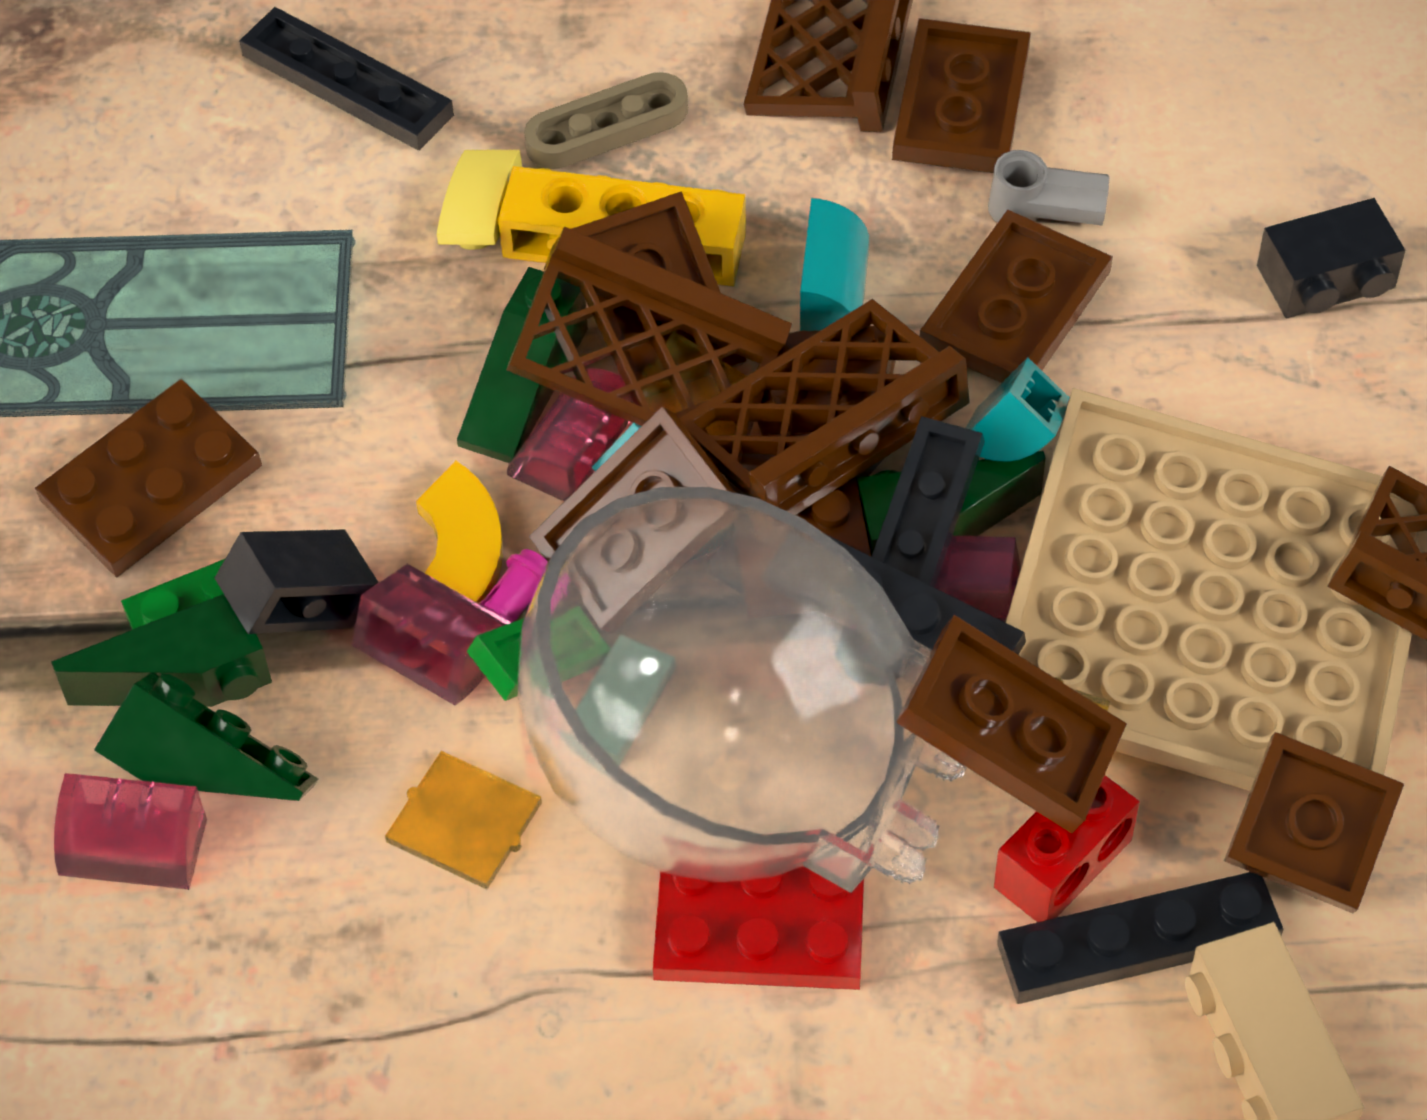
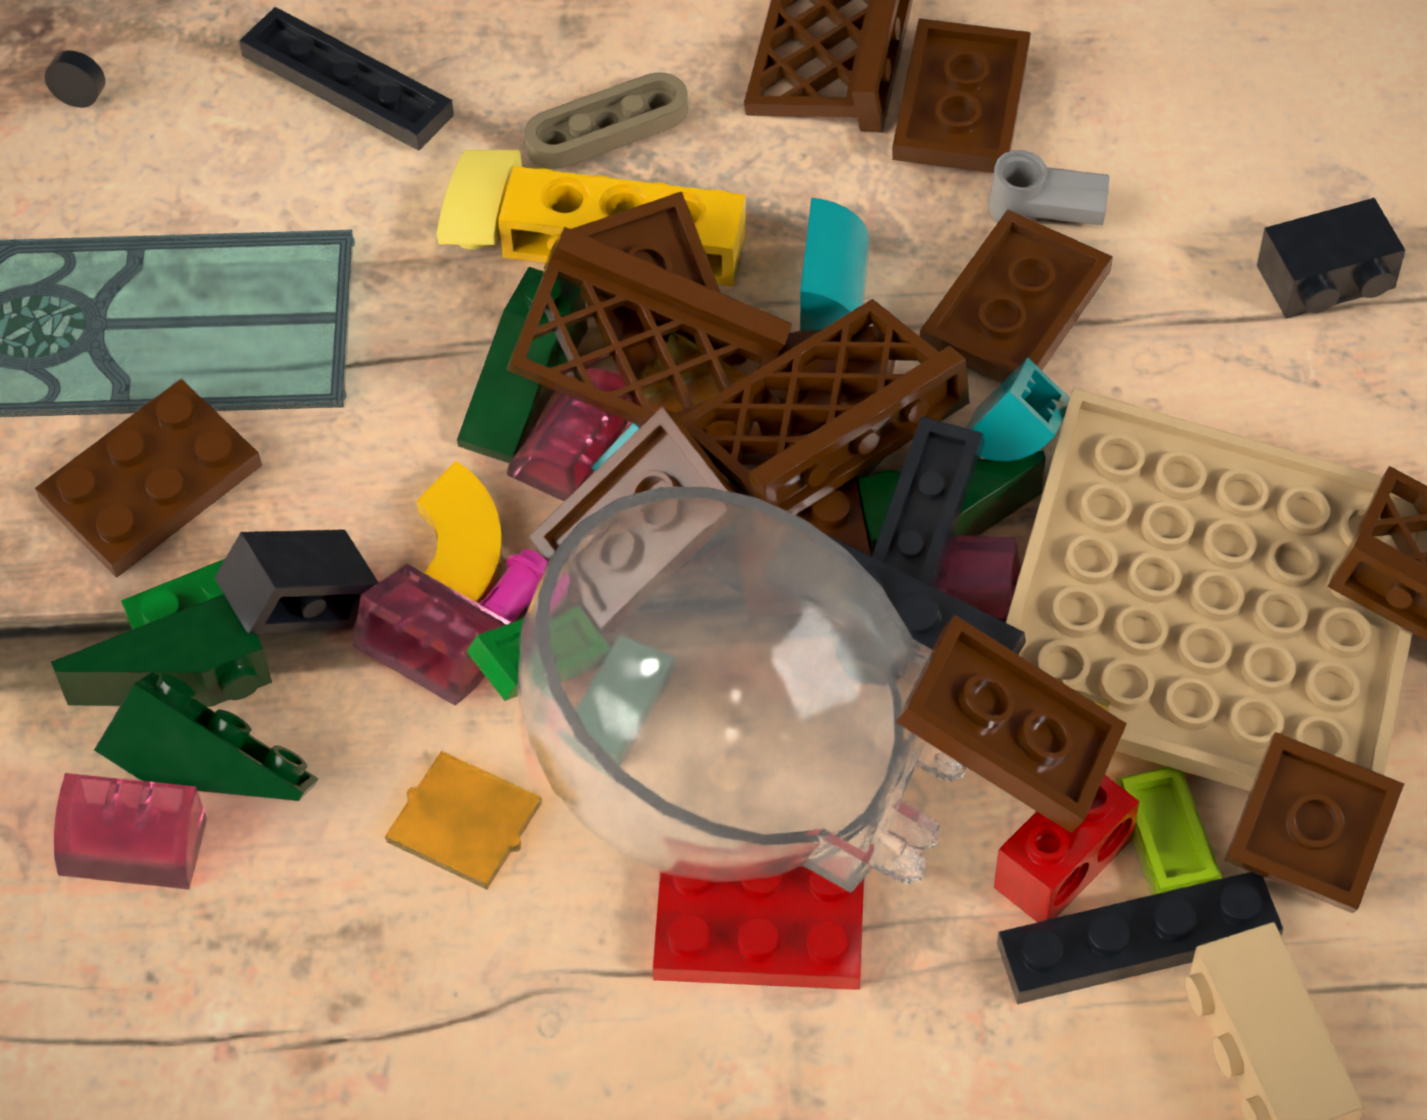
none -> black tile [44,50,106,108]
none -> lime tile [1116,767,1222,895]

